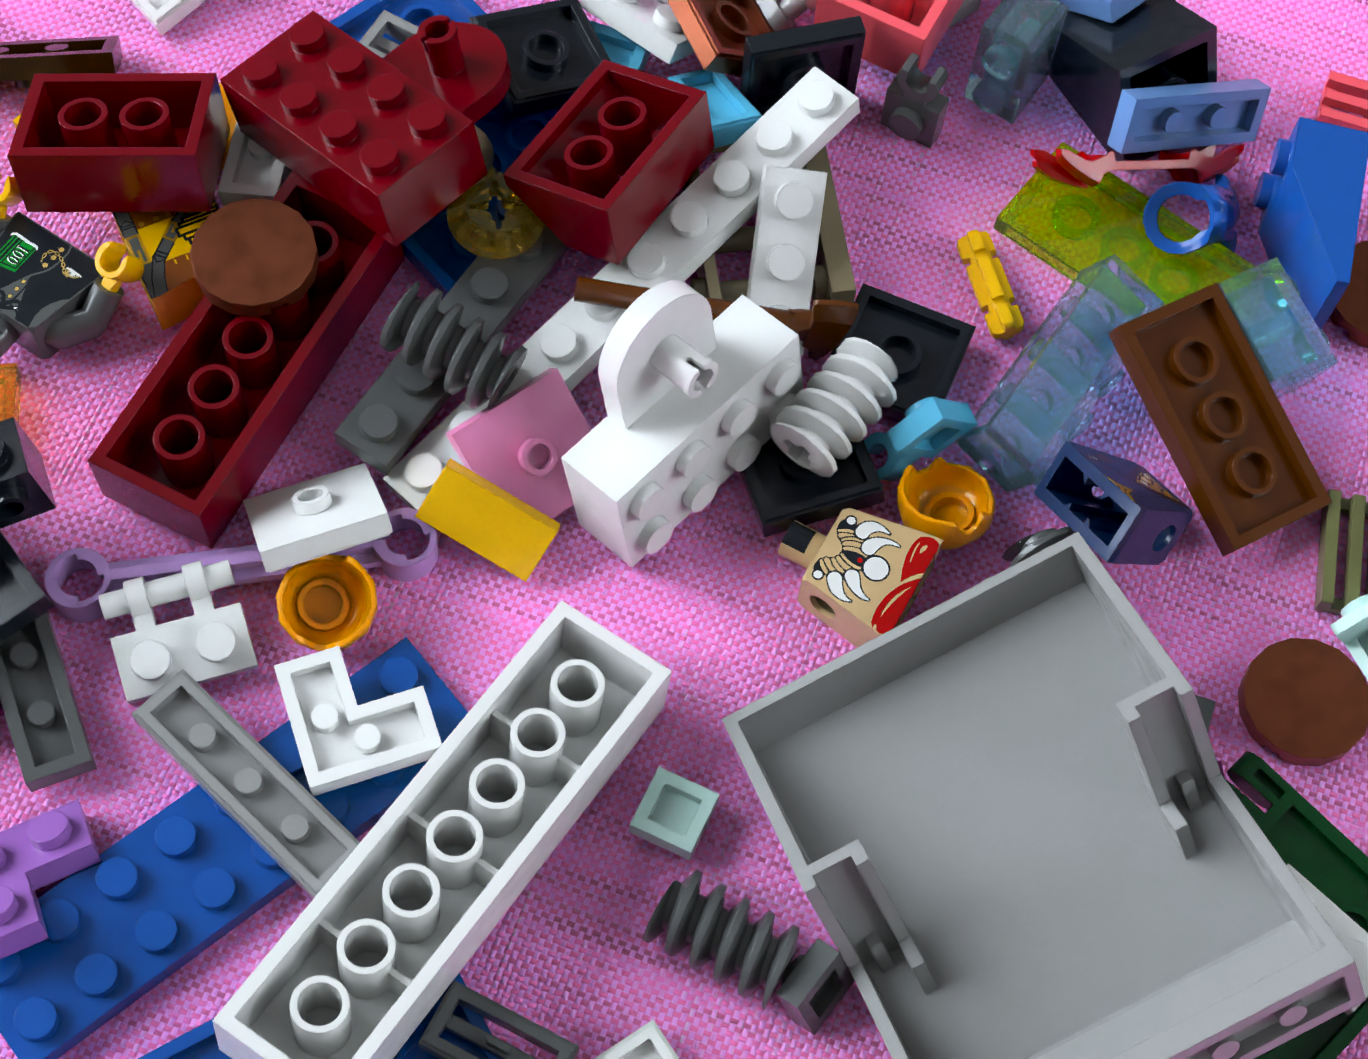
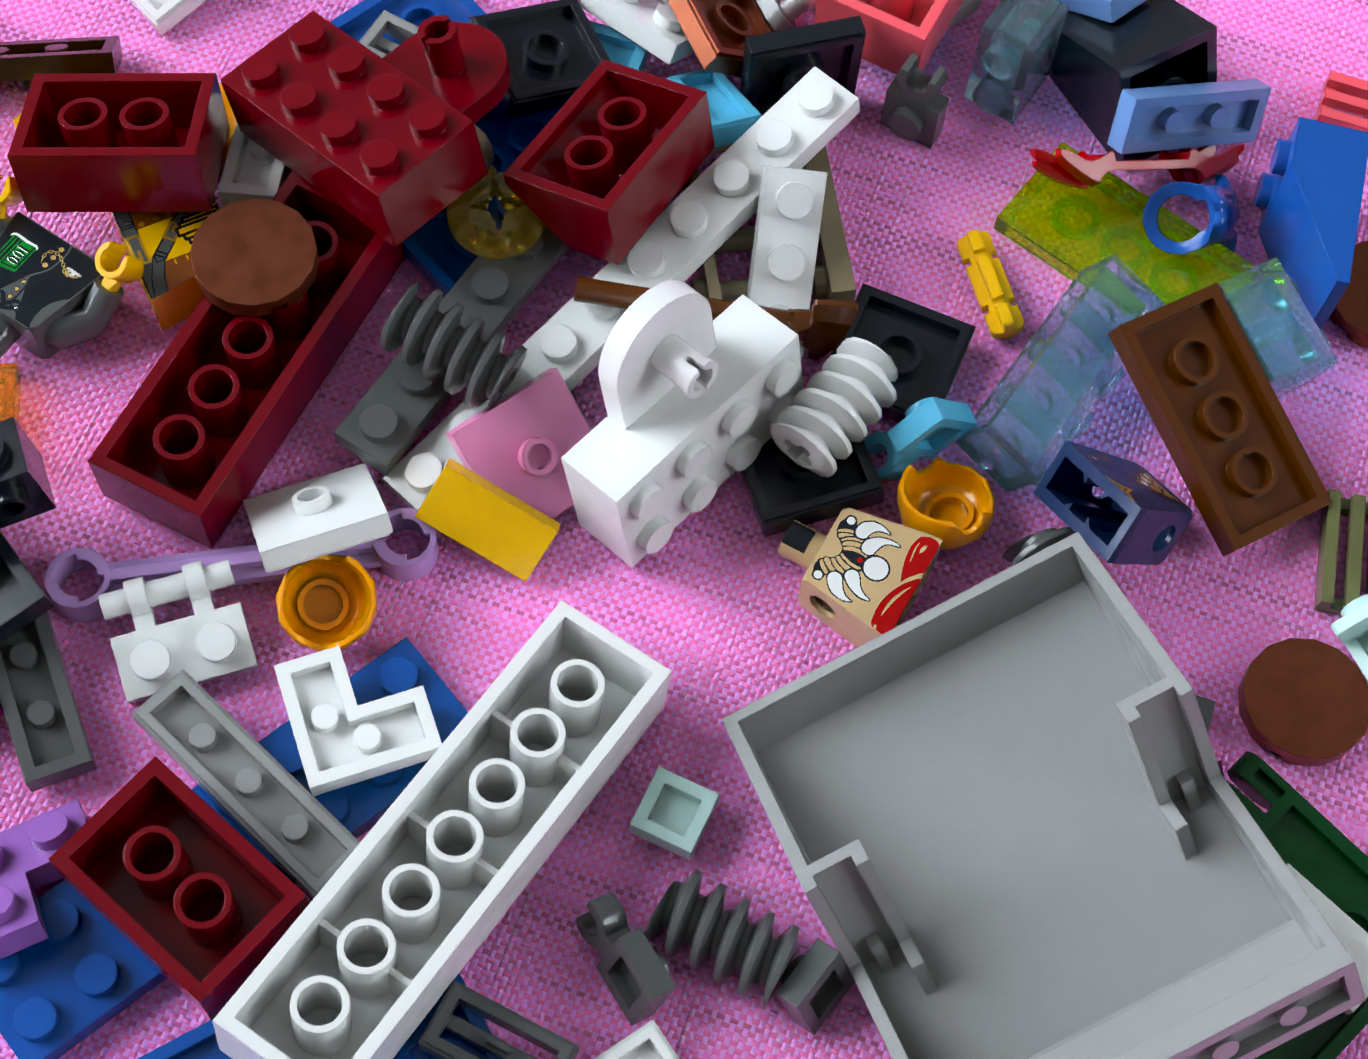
none -> dark red brick [48,756,310,1020]
none -> dark grey plate [575,892,677,1026]

